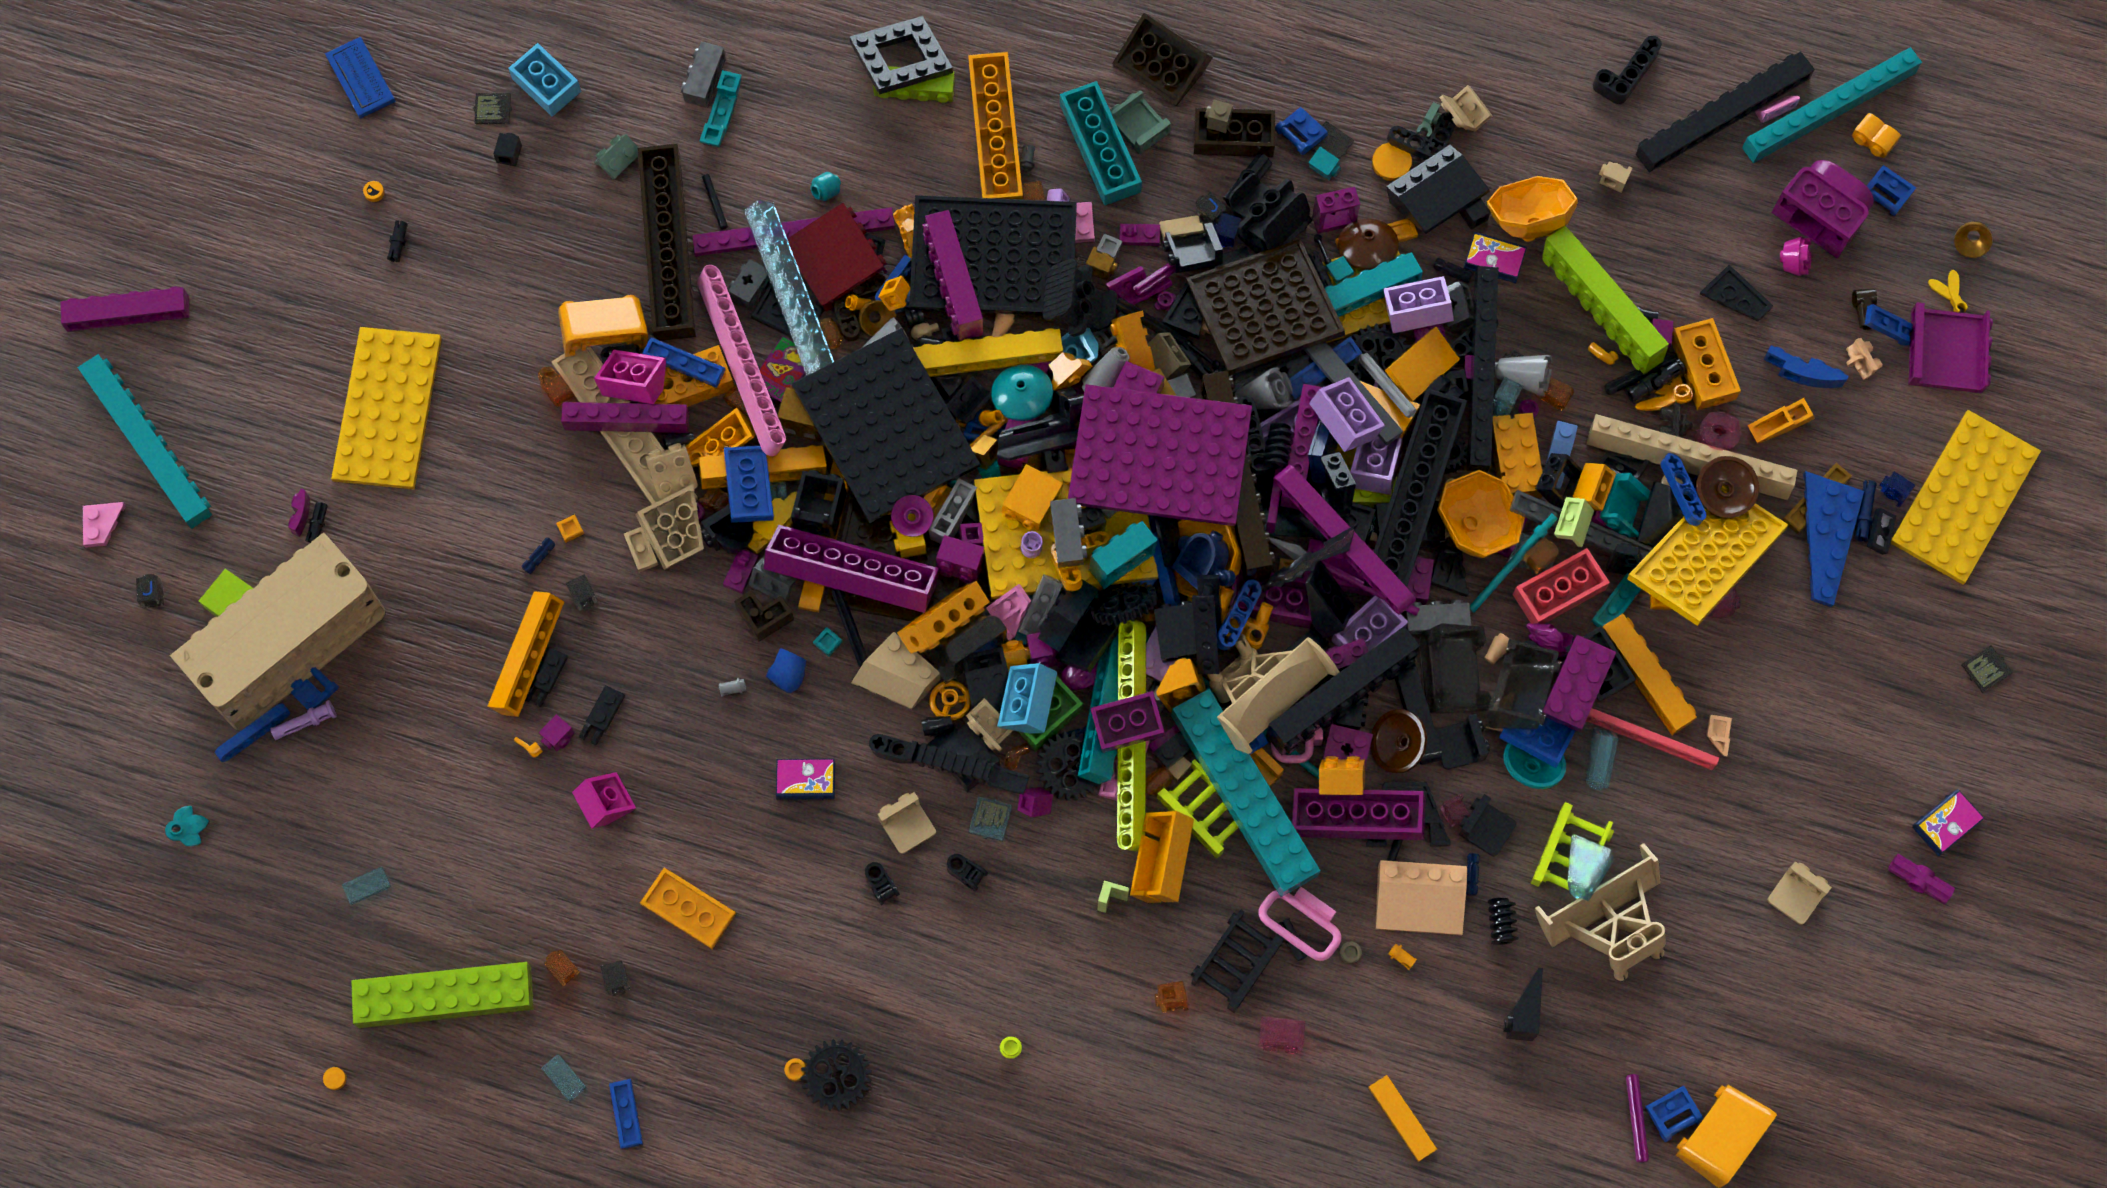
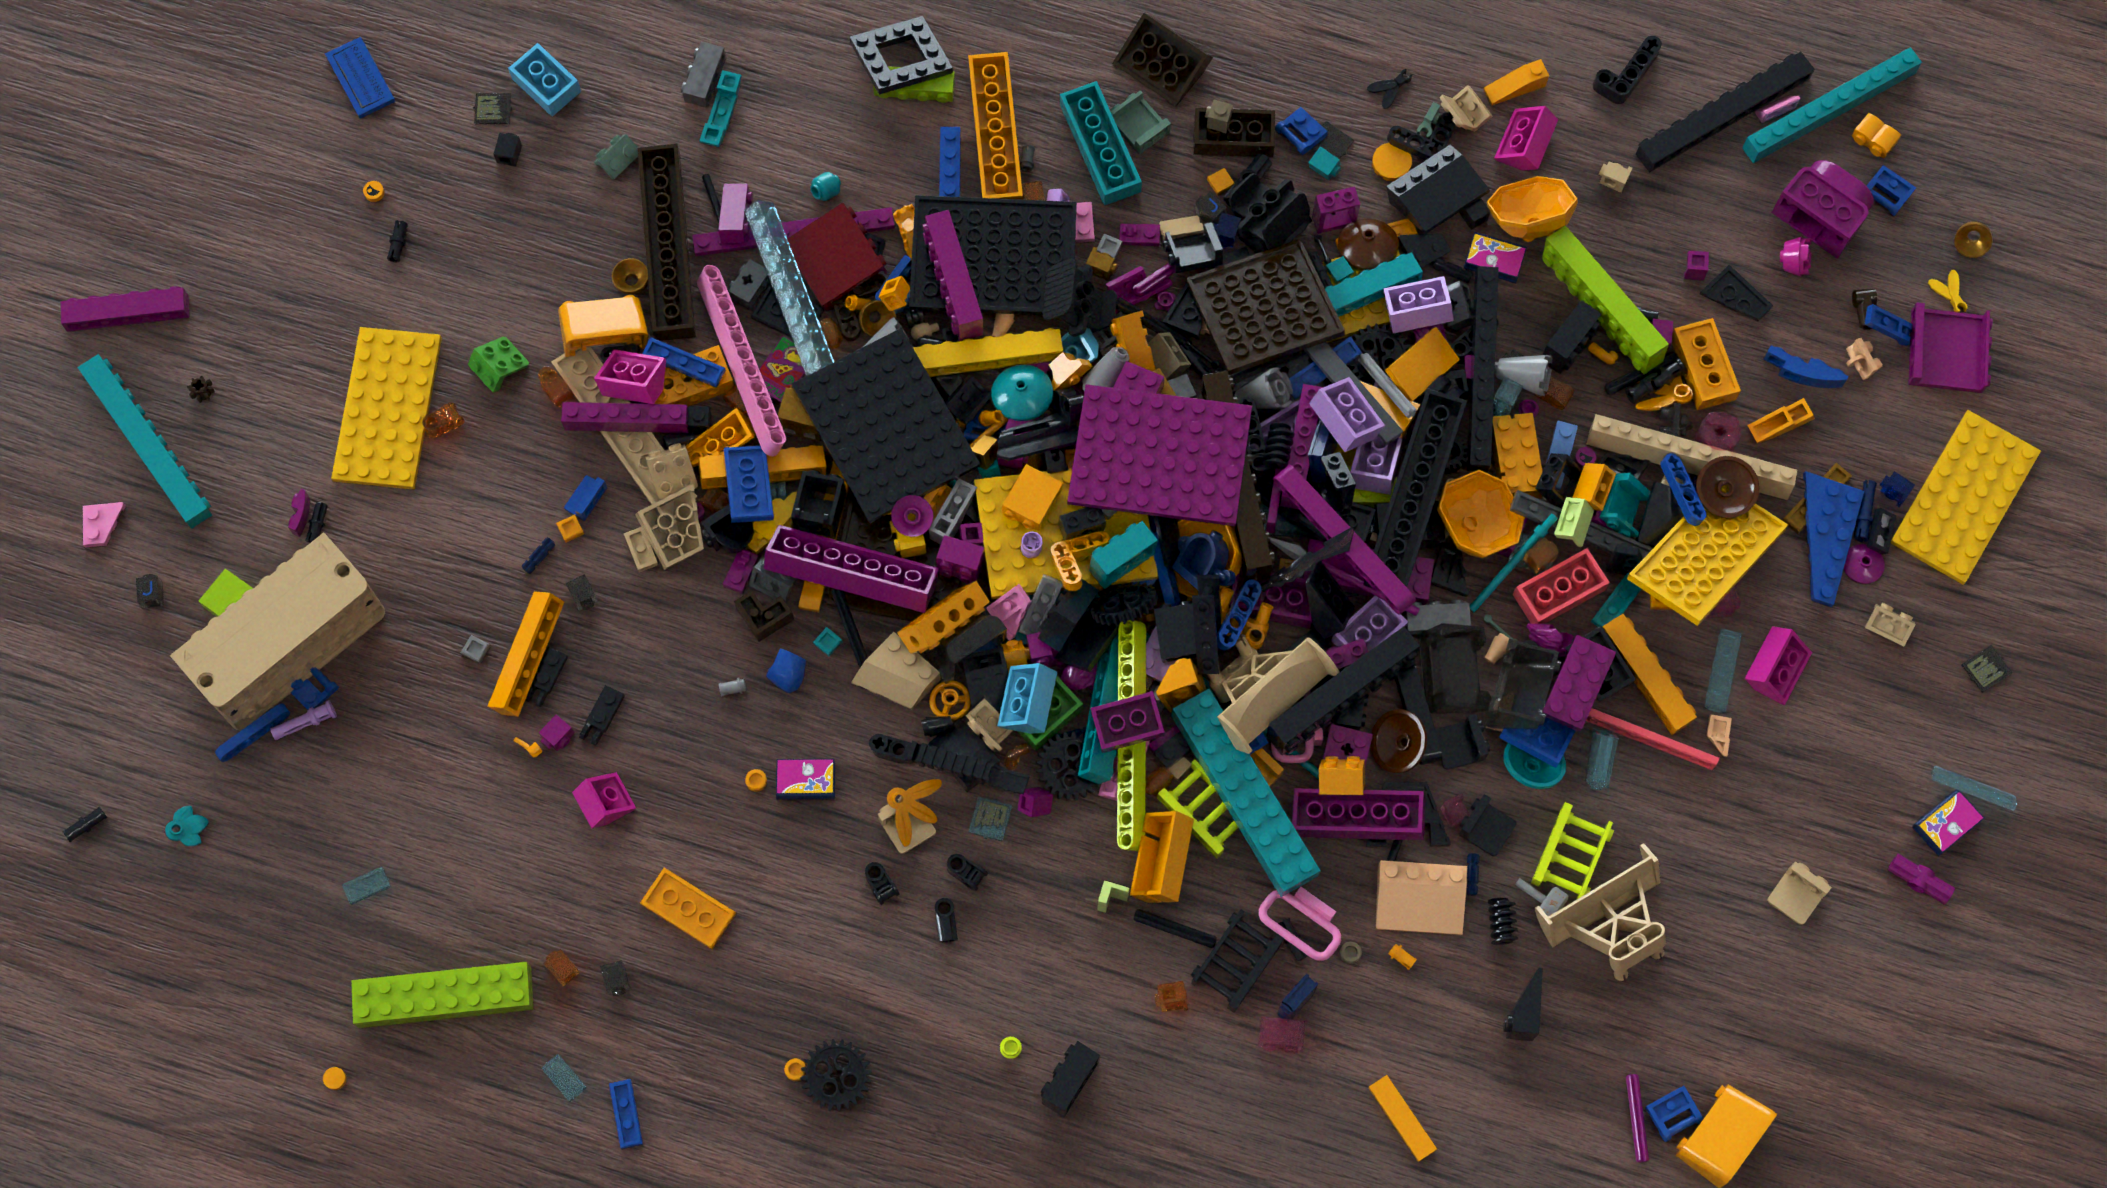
flat silver brick [1050,498,1087,568] -> none
clear light blue slope [1568,834,1614,901] -> none
none -> black pin [62,807,107,842]
none -> dark brown gear [187,376,215,403]
none -> clear orange piece [422,402,465,438]
none -> light grey tile [460,635,490,664]
none -> bright green bracket [468,337,529,393]
none -> blue panel [564,475,607,521]
none -> pearl gold piece [612,258,648,294]
none -> black brick [688,406,712,435]
none -> brick [718,184,753,243]
none -> light orange tile [745,769,767,792]
none -> light orange plant [887,779,942,847]
none -> black piece [935,898,958,943]
none -> blue brick [939,127,961,197]
none -> black brick [1040,1041,1100,1118]
none -> black axle [1134,909,1217,948]
none -> light orange tile [1207,168,1234,196]
none -> dark blue piece [1277,974,1318,1023]
none -> black piece [1367,69,1412,109]
none -> black wing [1398,233,1452,268]
none -> sand green hinge [1483,614,1518,647]
none -> light orange slope [1484,59,1549,106]
none -> dark pink slope [1494,106,1558,171]
none -> light grey piece [1515,878,1569,916]
none -> black brick [1543,300,1601,374]
none -> magenta tile [1575,447,1596,468]
none -> magenta panel [1684,250,1709,281]
none -> clear light blue tile [1704,628,1742,713]
none -> dark pink slope [1745,626,1812,705]
none -> magenta dish [1844,544,1885,584]
none -> tan bracket [1865,603,1916,646]
none -> clear light blue tile [1931,766,2017,811]

